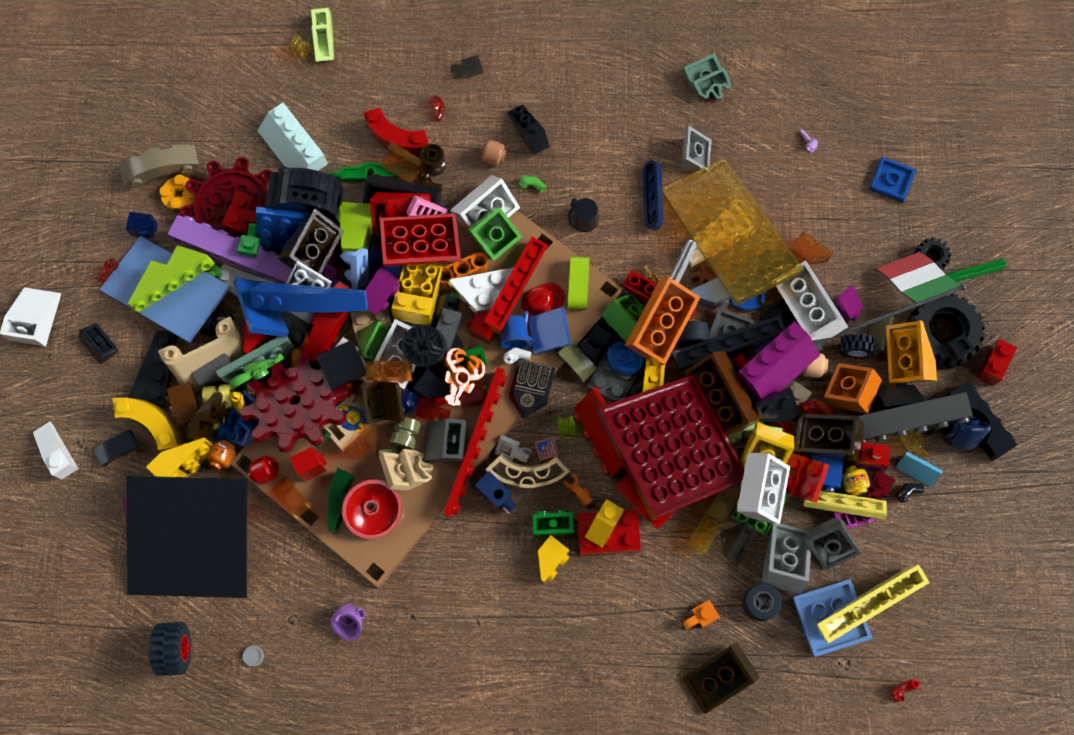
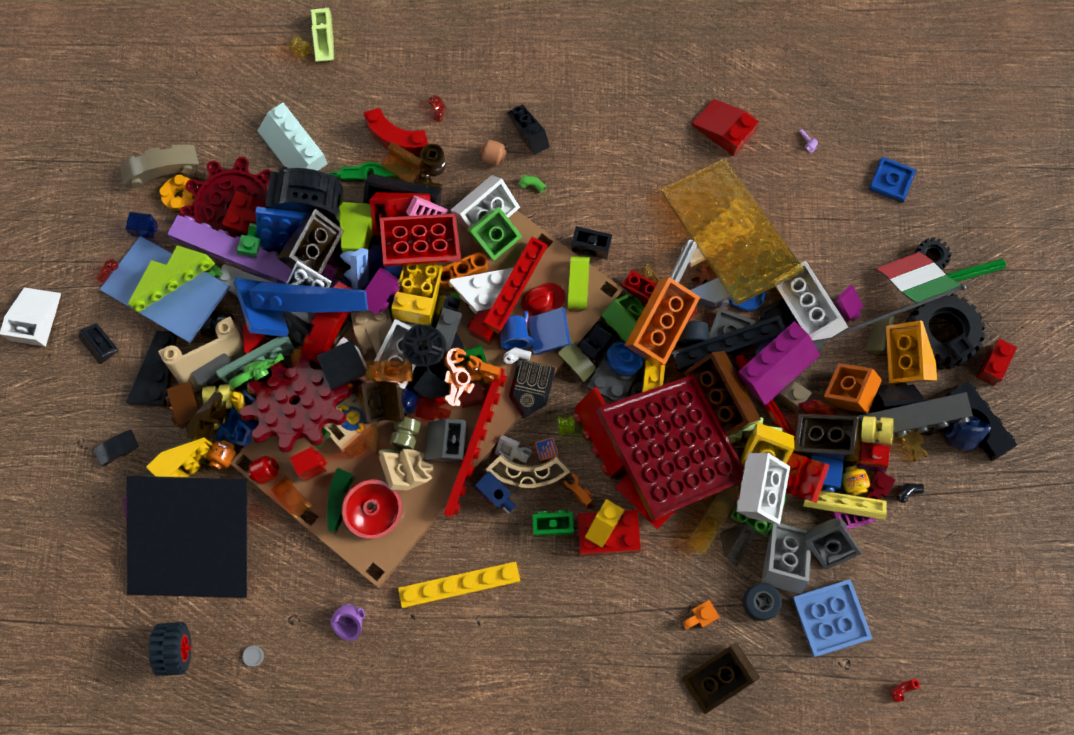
white slope [33,422,79,480] -> none
yellow brick [112,398,185,450] -> none
bright green slope [358,320,391,361] -> none
clear smoke plate [450,55,483,80] -> none
yellow slope [538,535,570,584] -> none
black hat [568,198,599,232] -> none
dark blue plate [643,160,663,231] -> none
light grey slope [681,126,711,173] -> none
sand green plate [682,53,731,100] -> none
black wing [753,387,799,422] -> none
clear orange slope [787,231,834,265] -> none
light nougat head [802,353,828,378] -> none
light yellow slope [816,564,930,643] -> none
black wheel [840,333,877,359] -> none
medium azure slope [896,452,943,487] -> none
none -> yellow plate [398,562,521,608]
none -> orange plate [479,362,501,385]
none -> black brick [571,226,613,260]
none -> red slope [691,99,759,157]
none -> light yellow wheel [861,416,894,444]

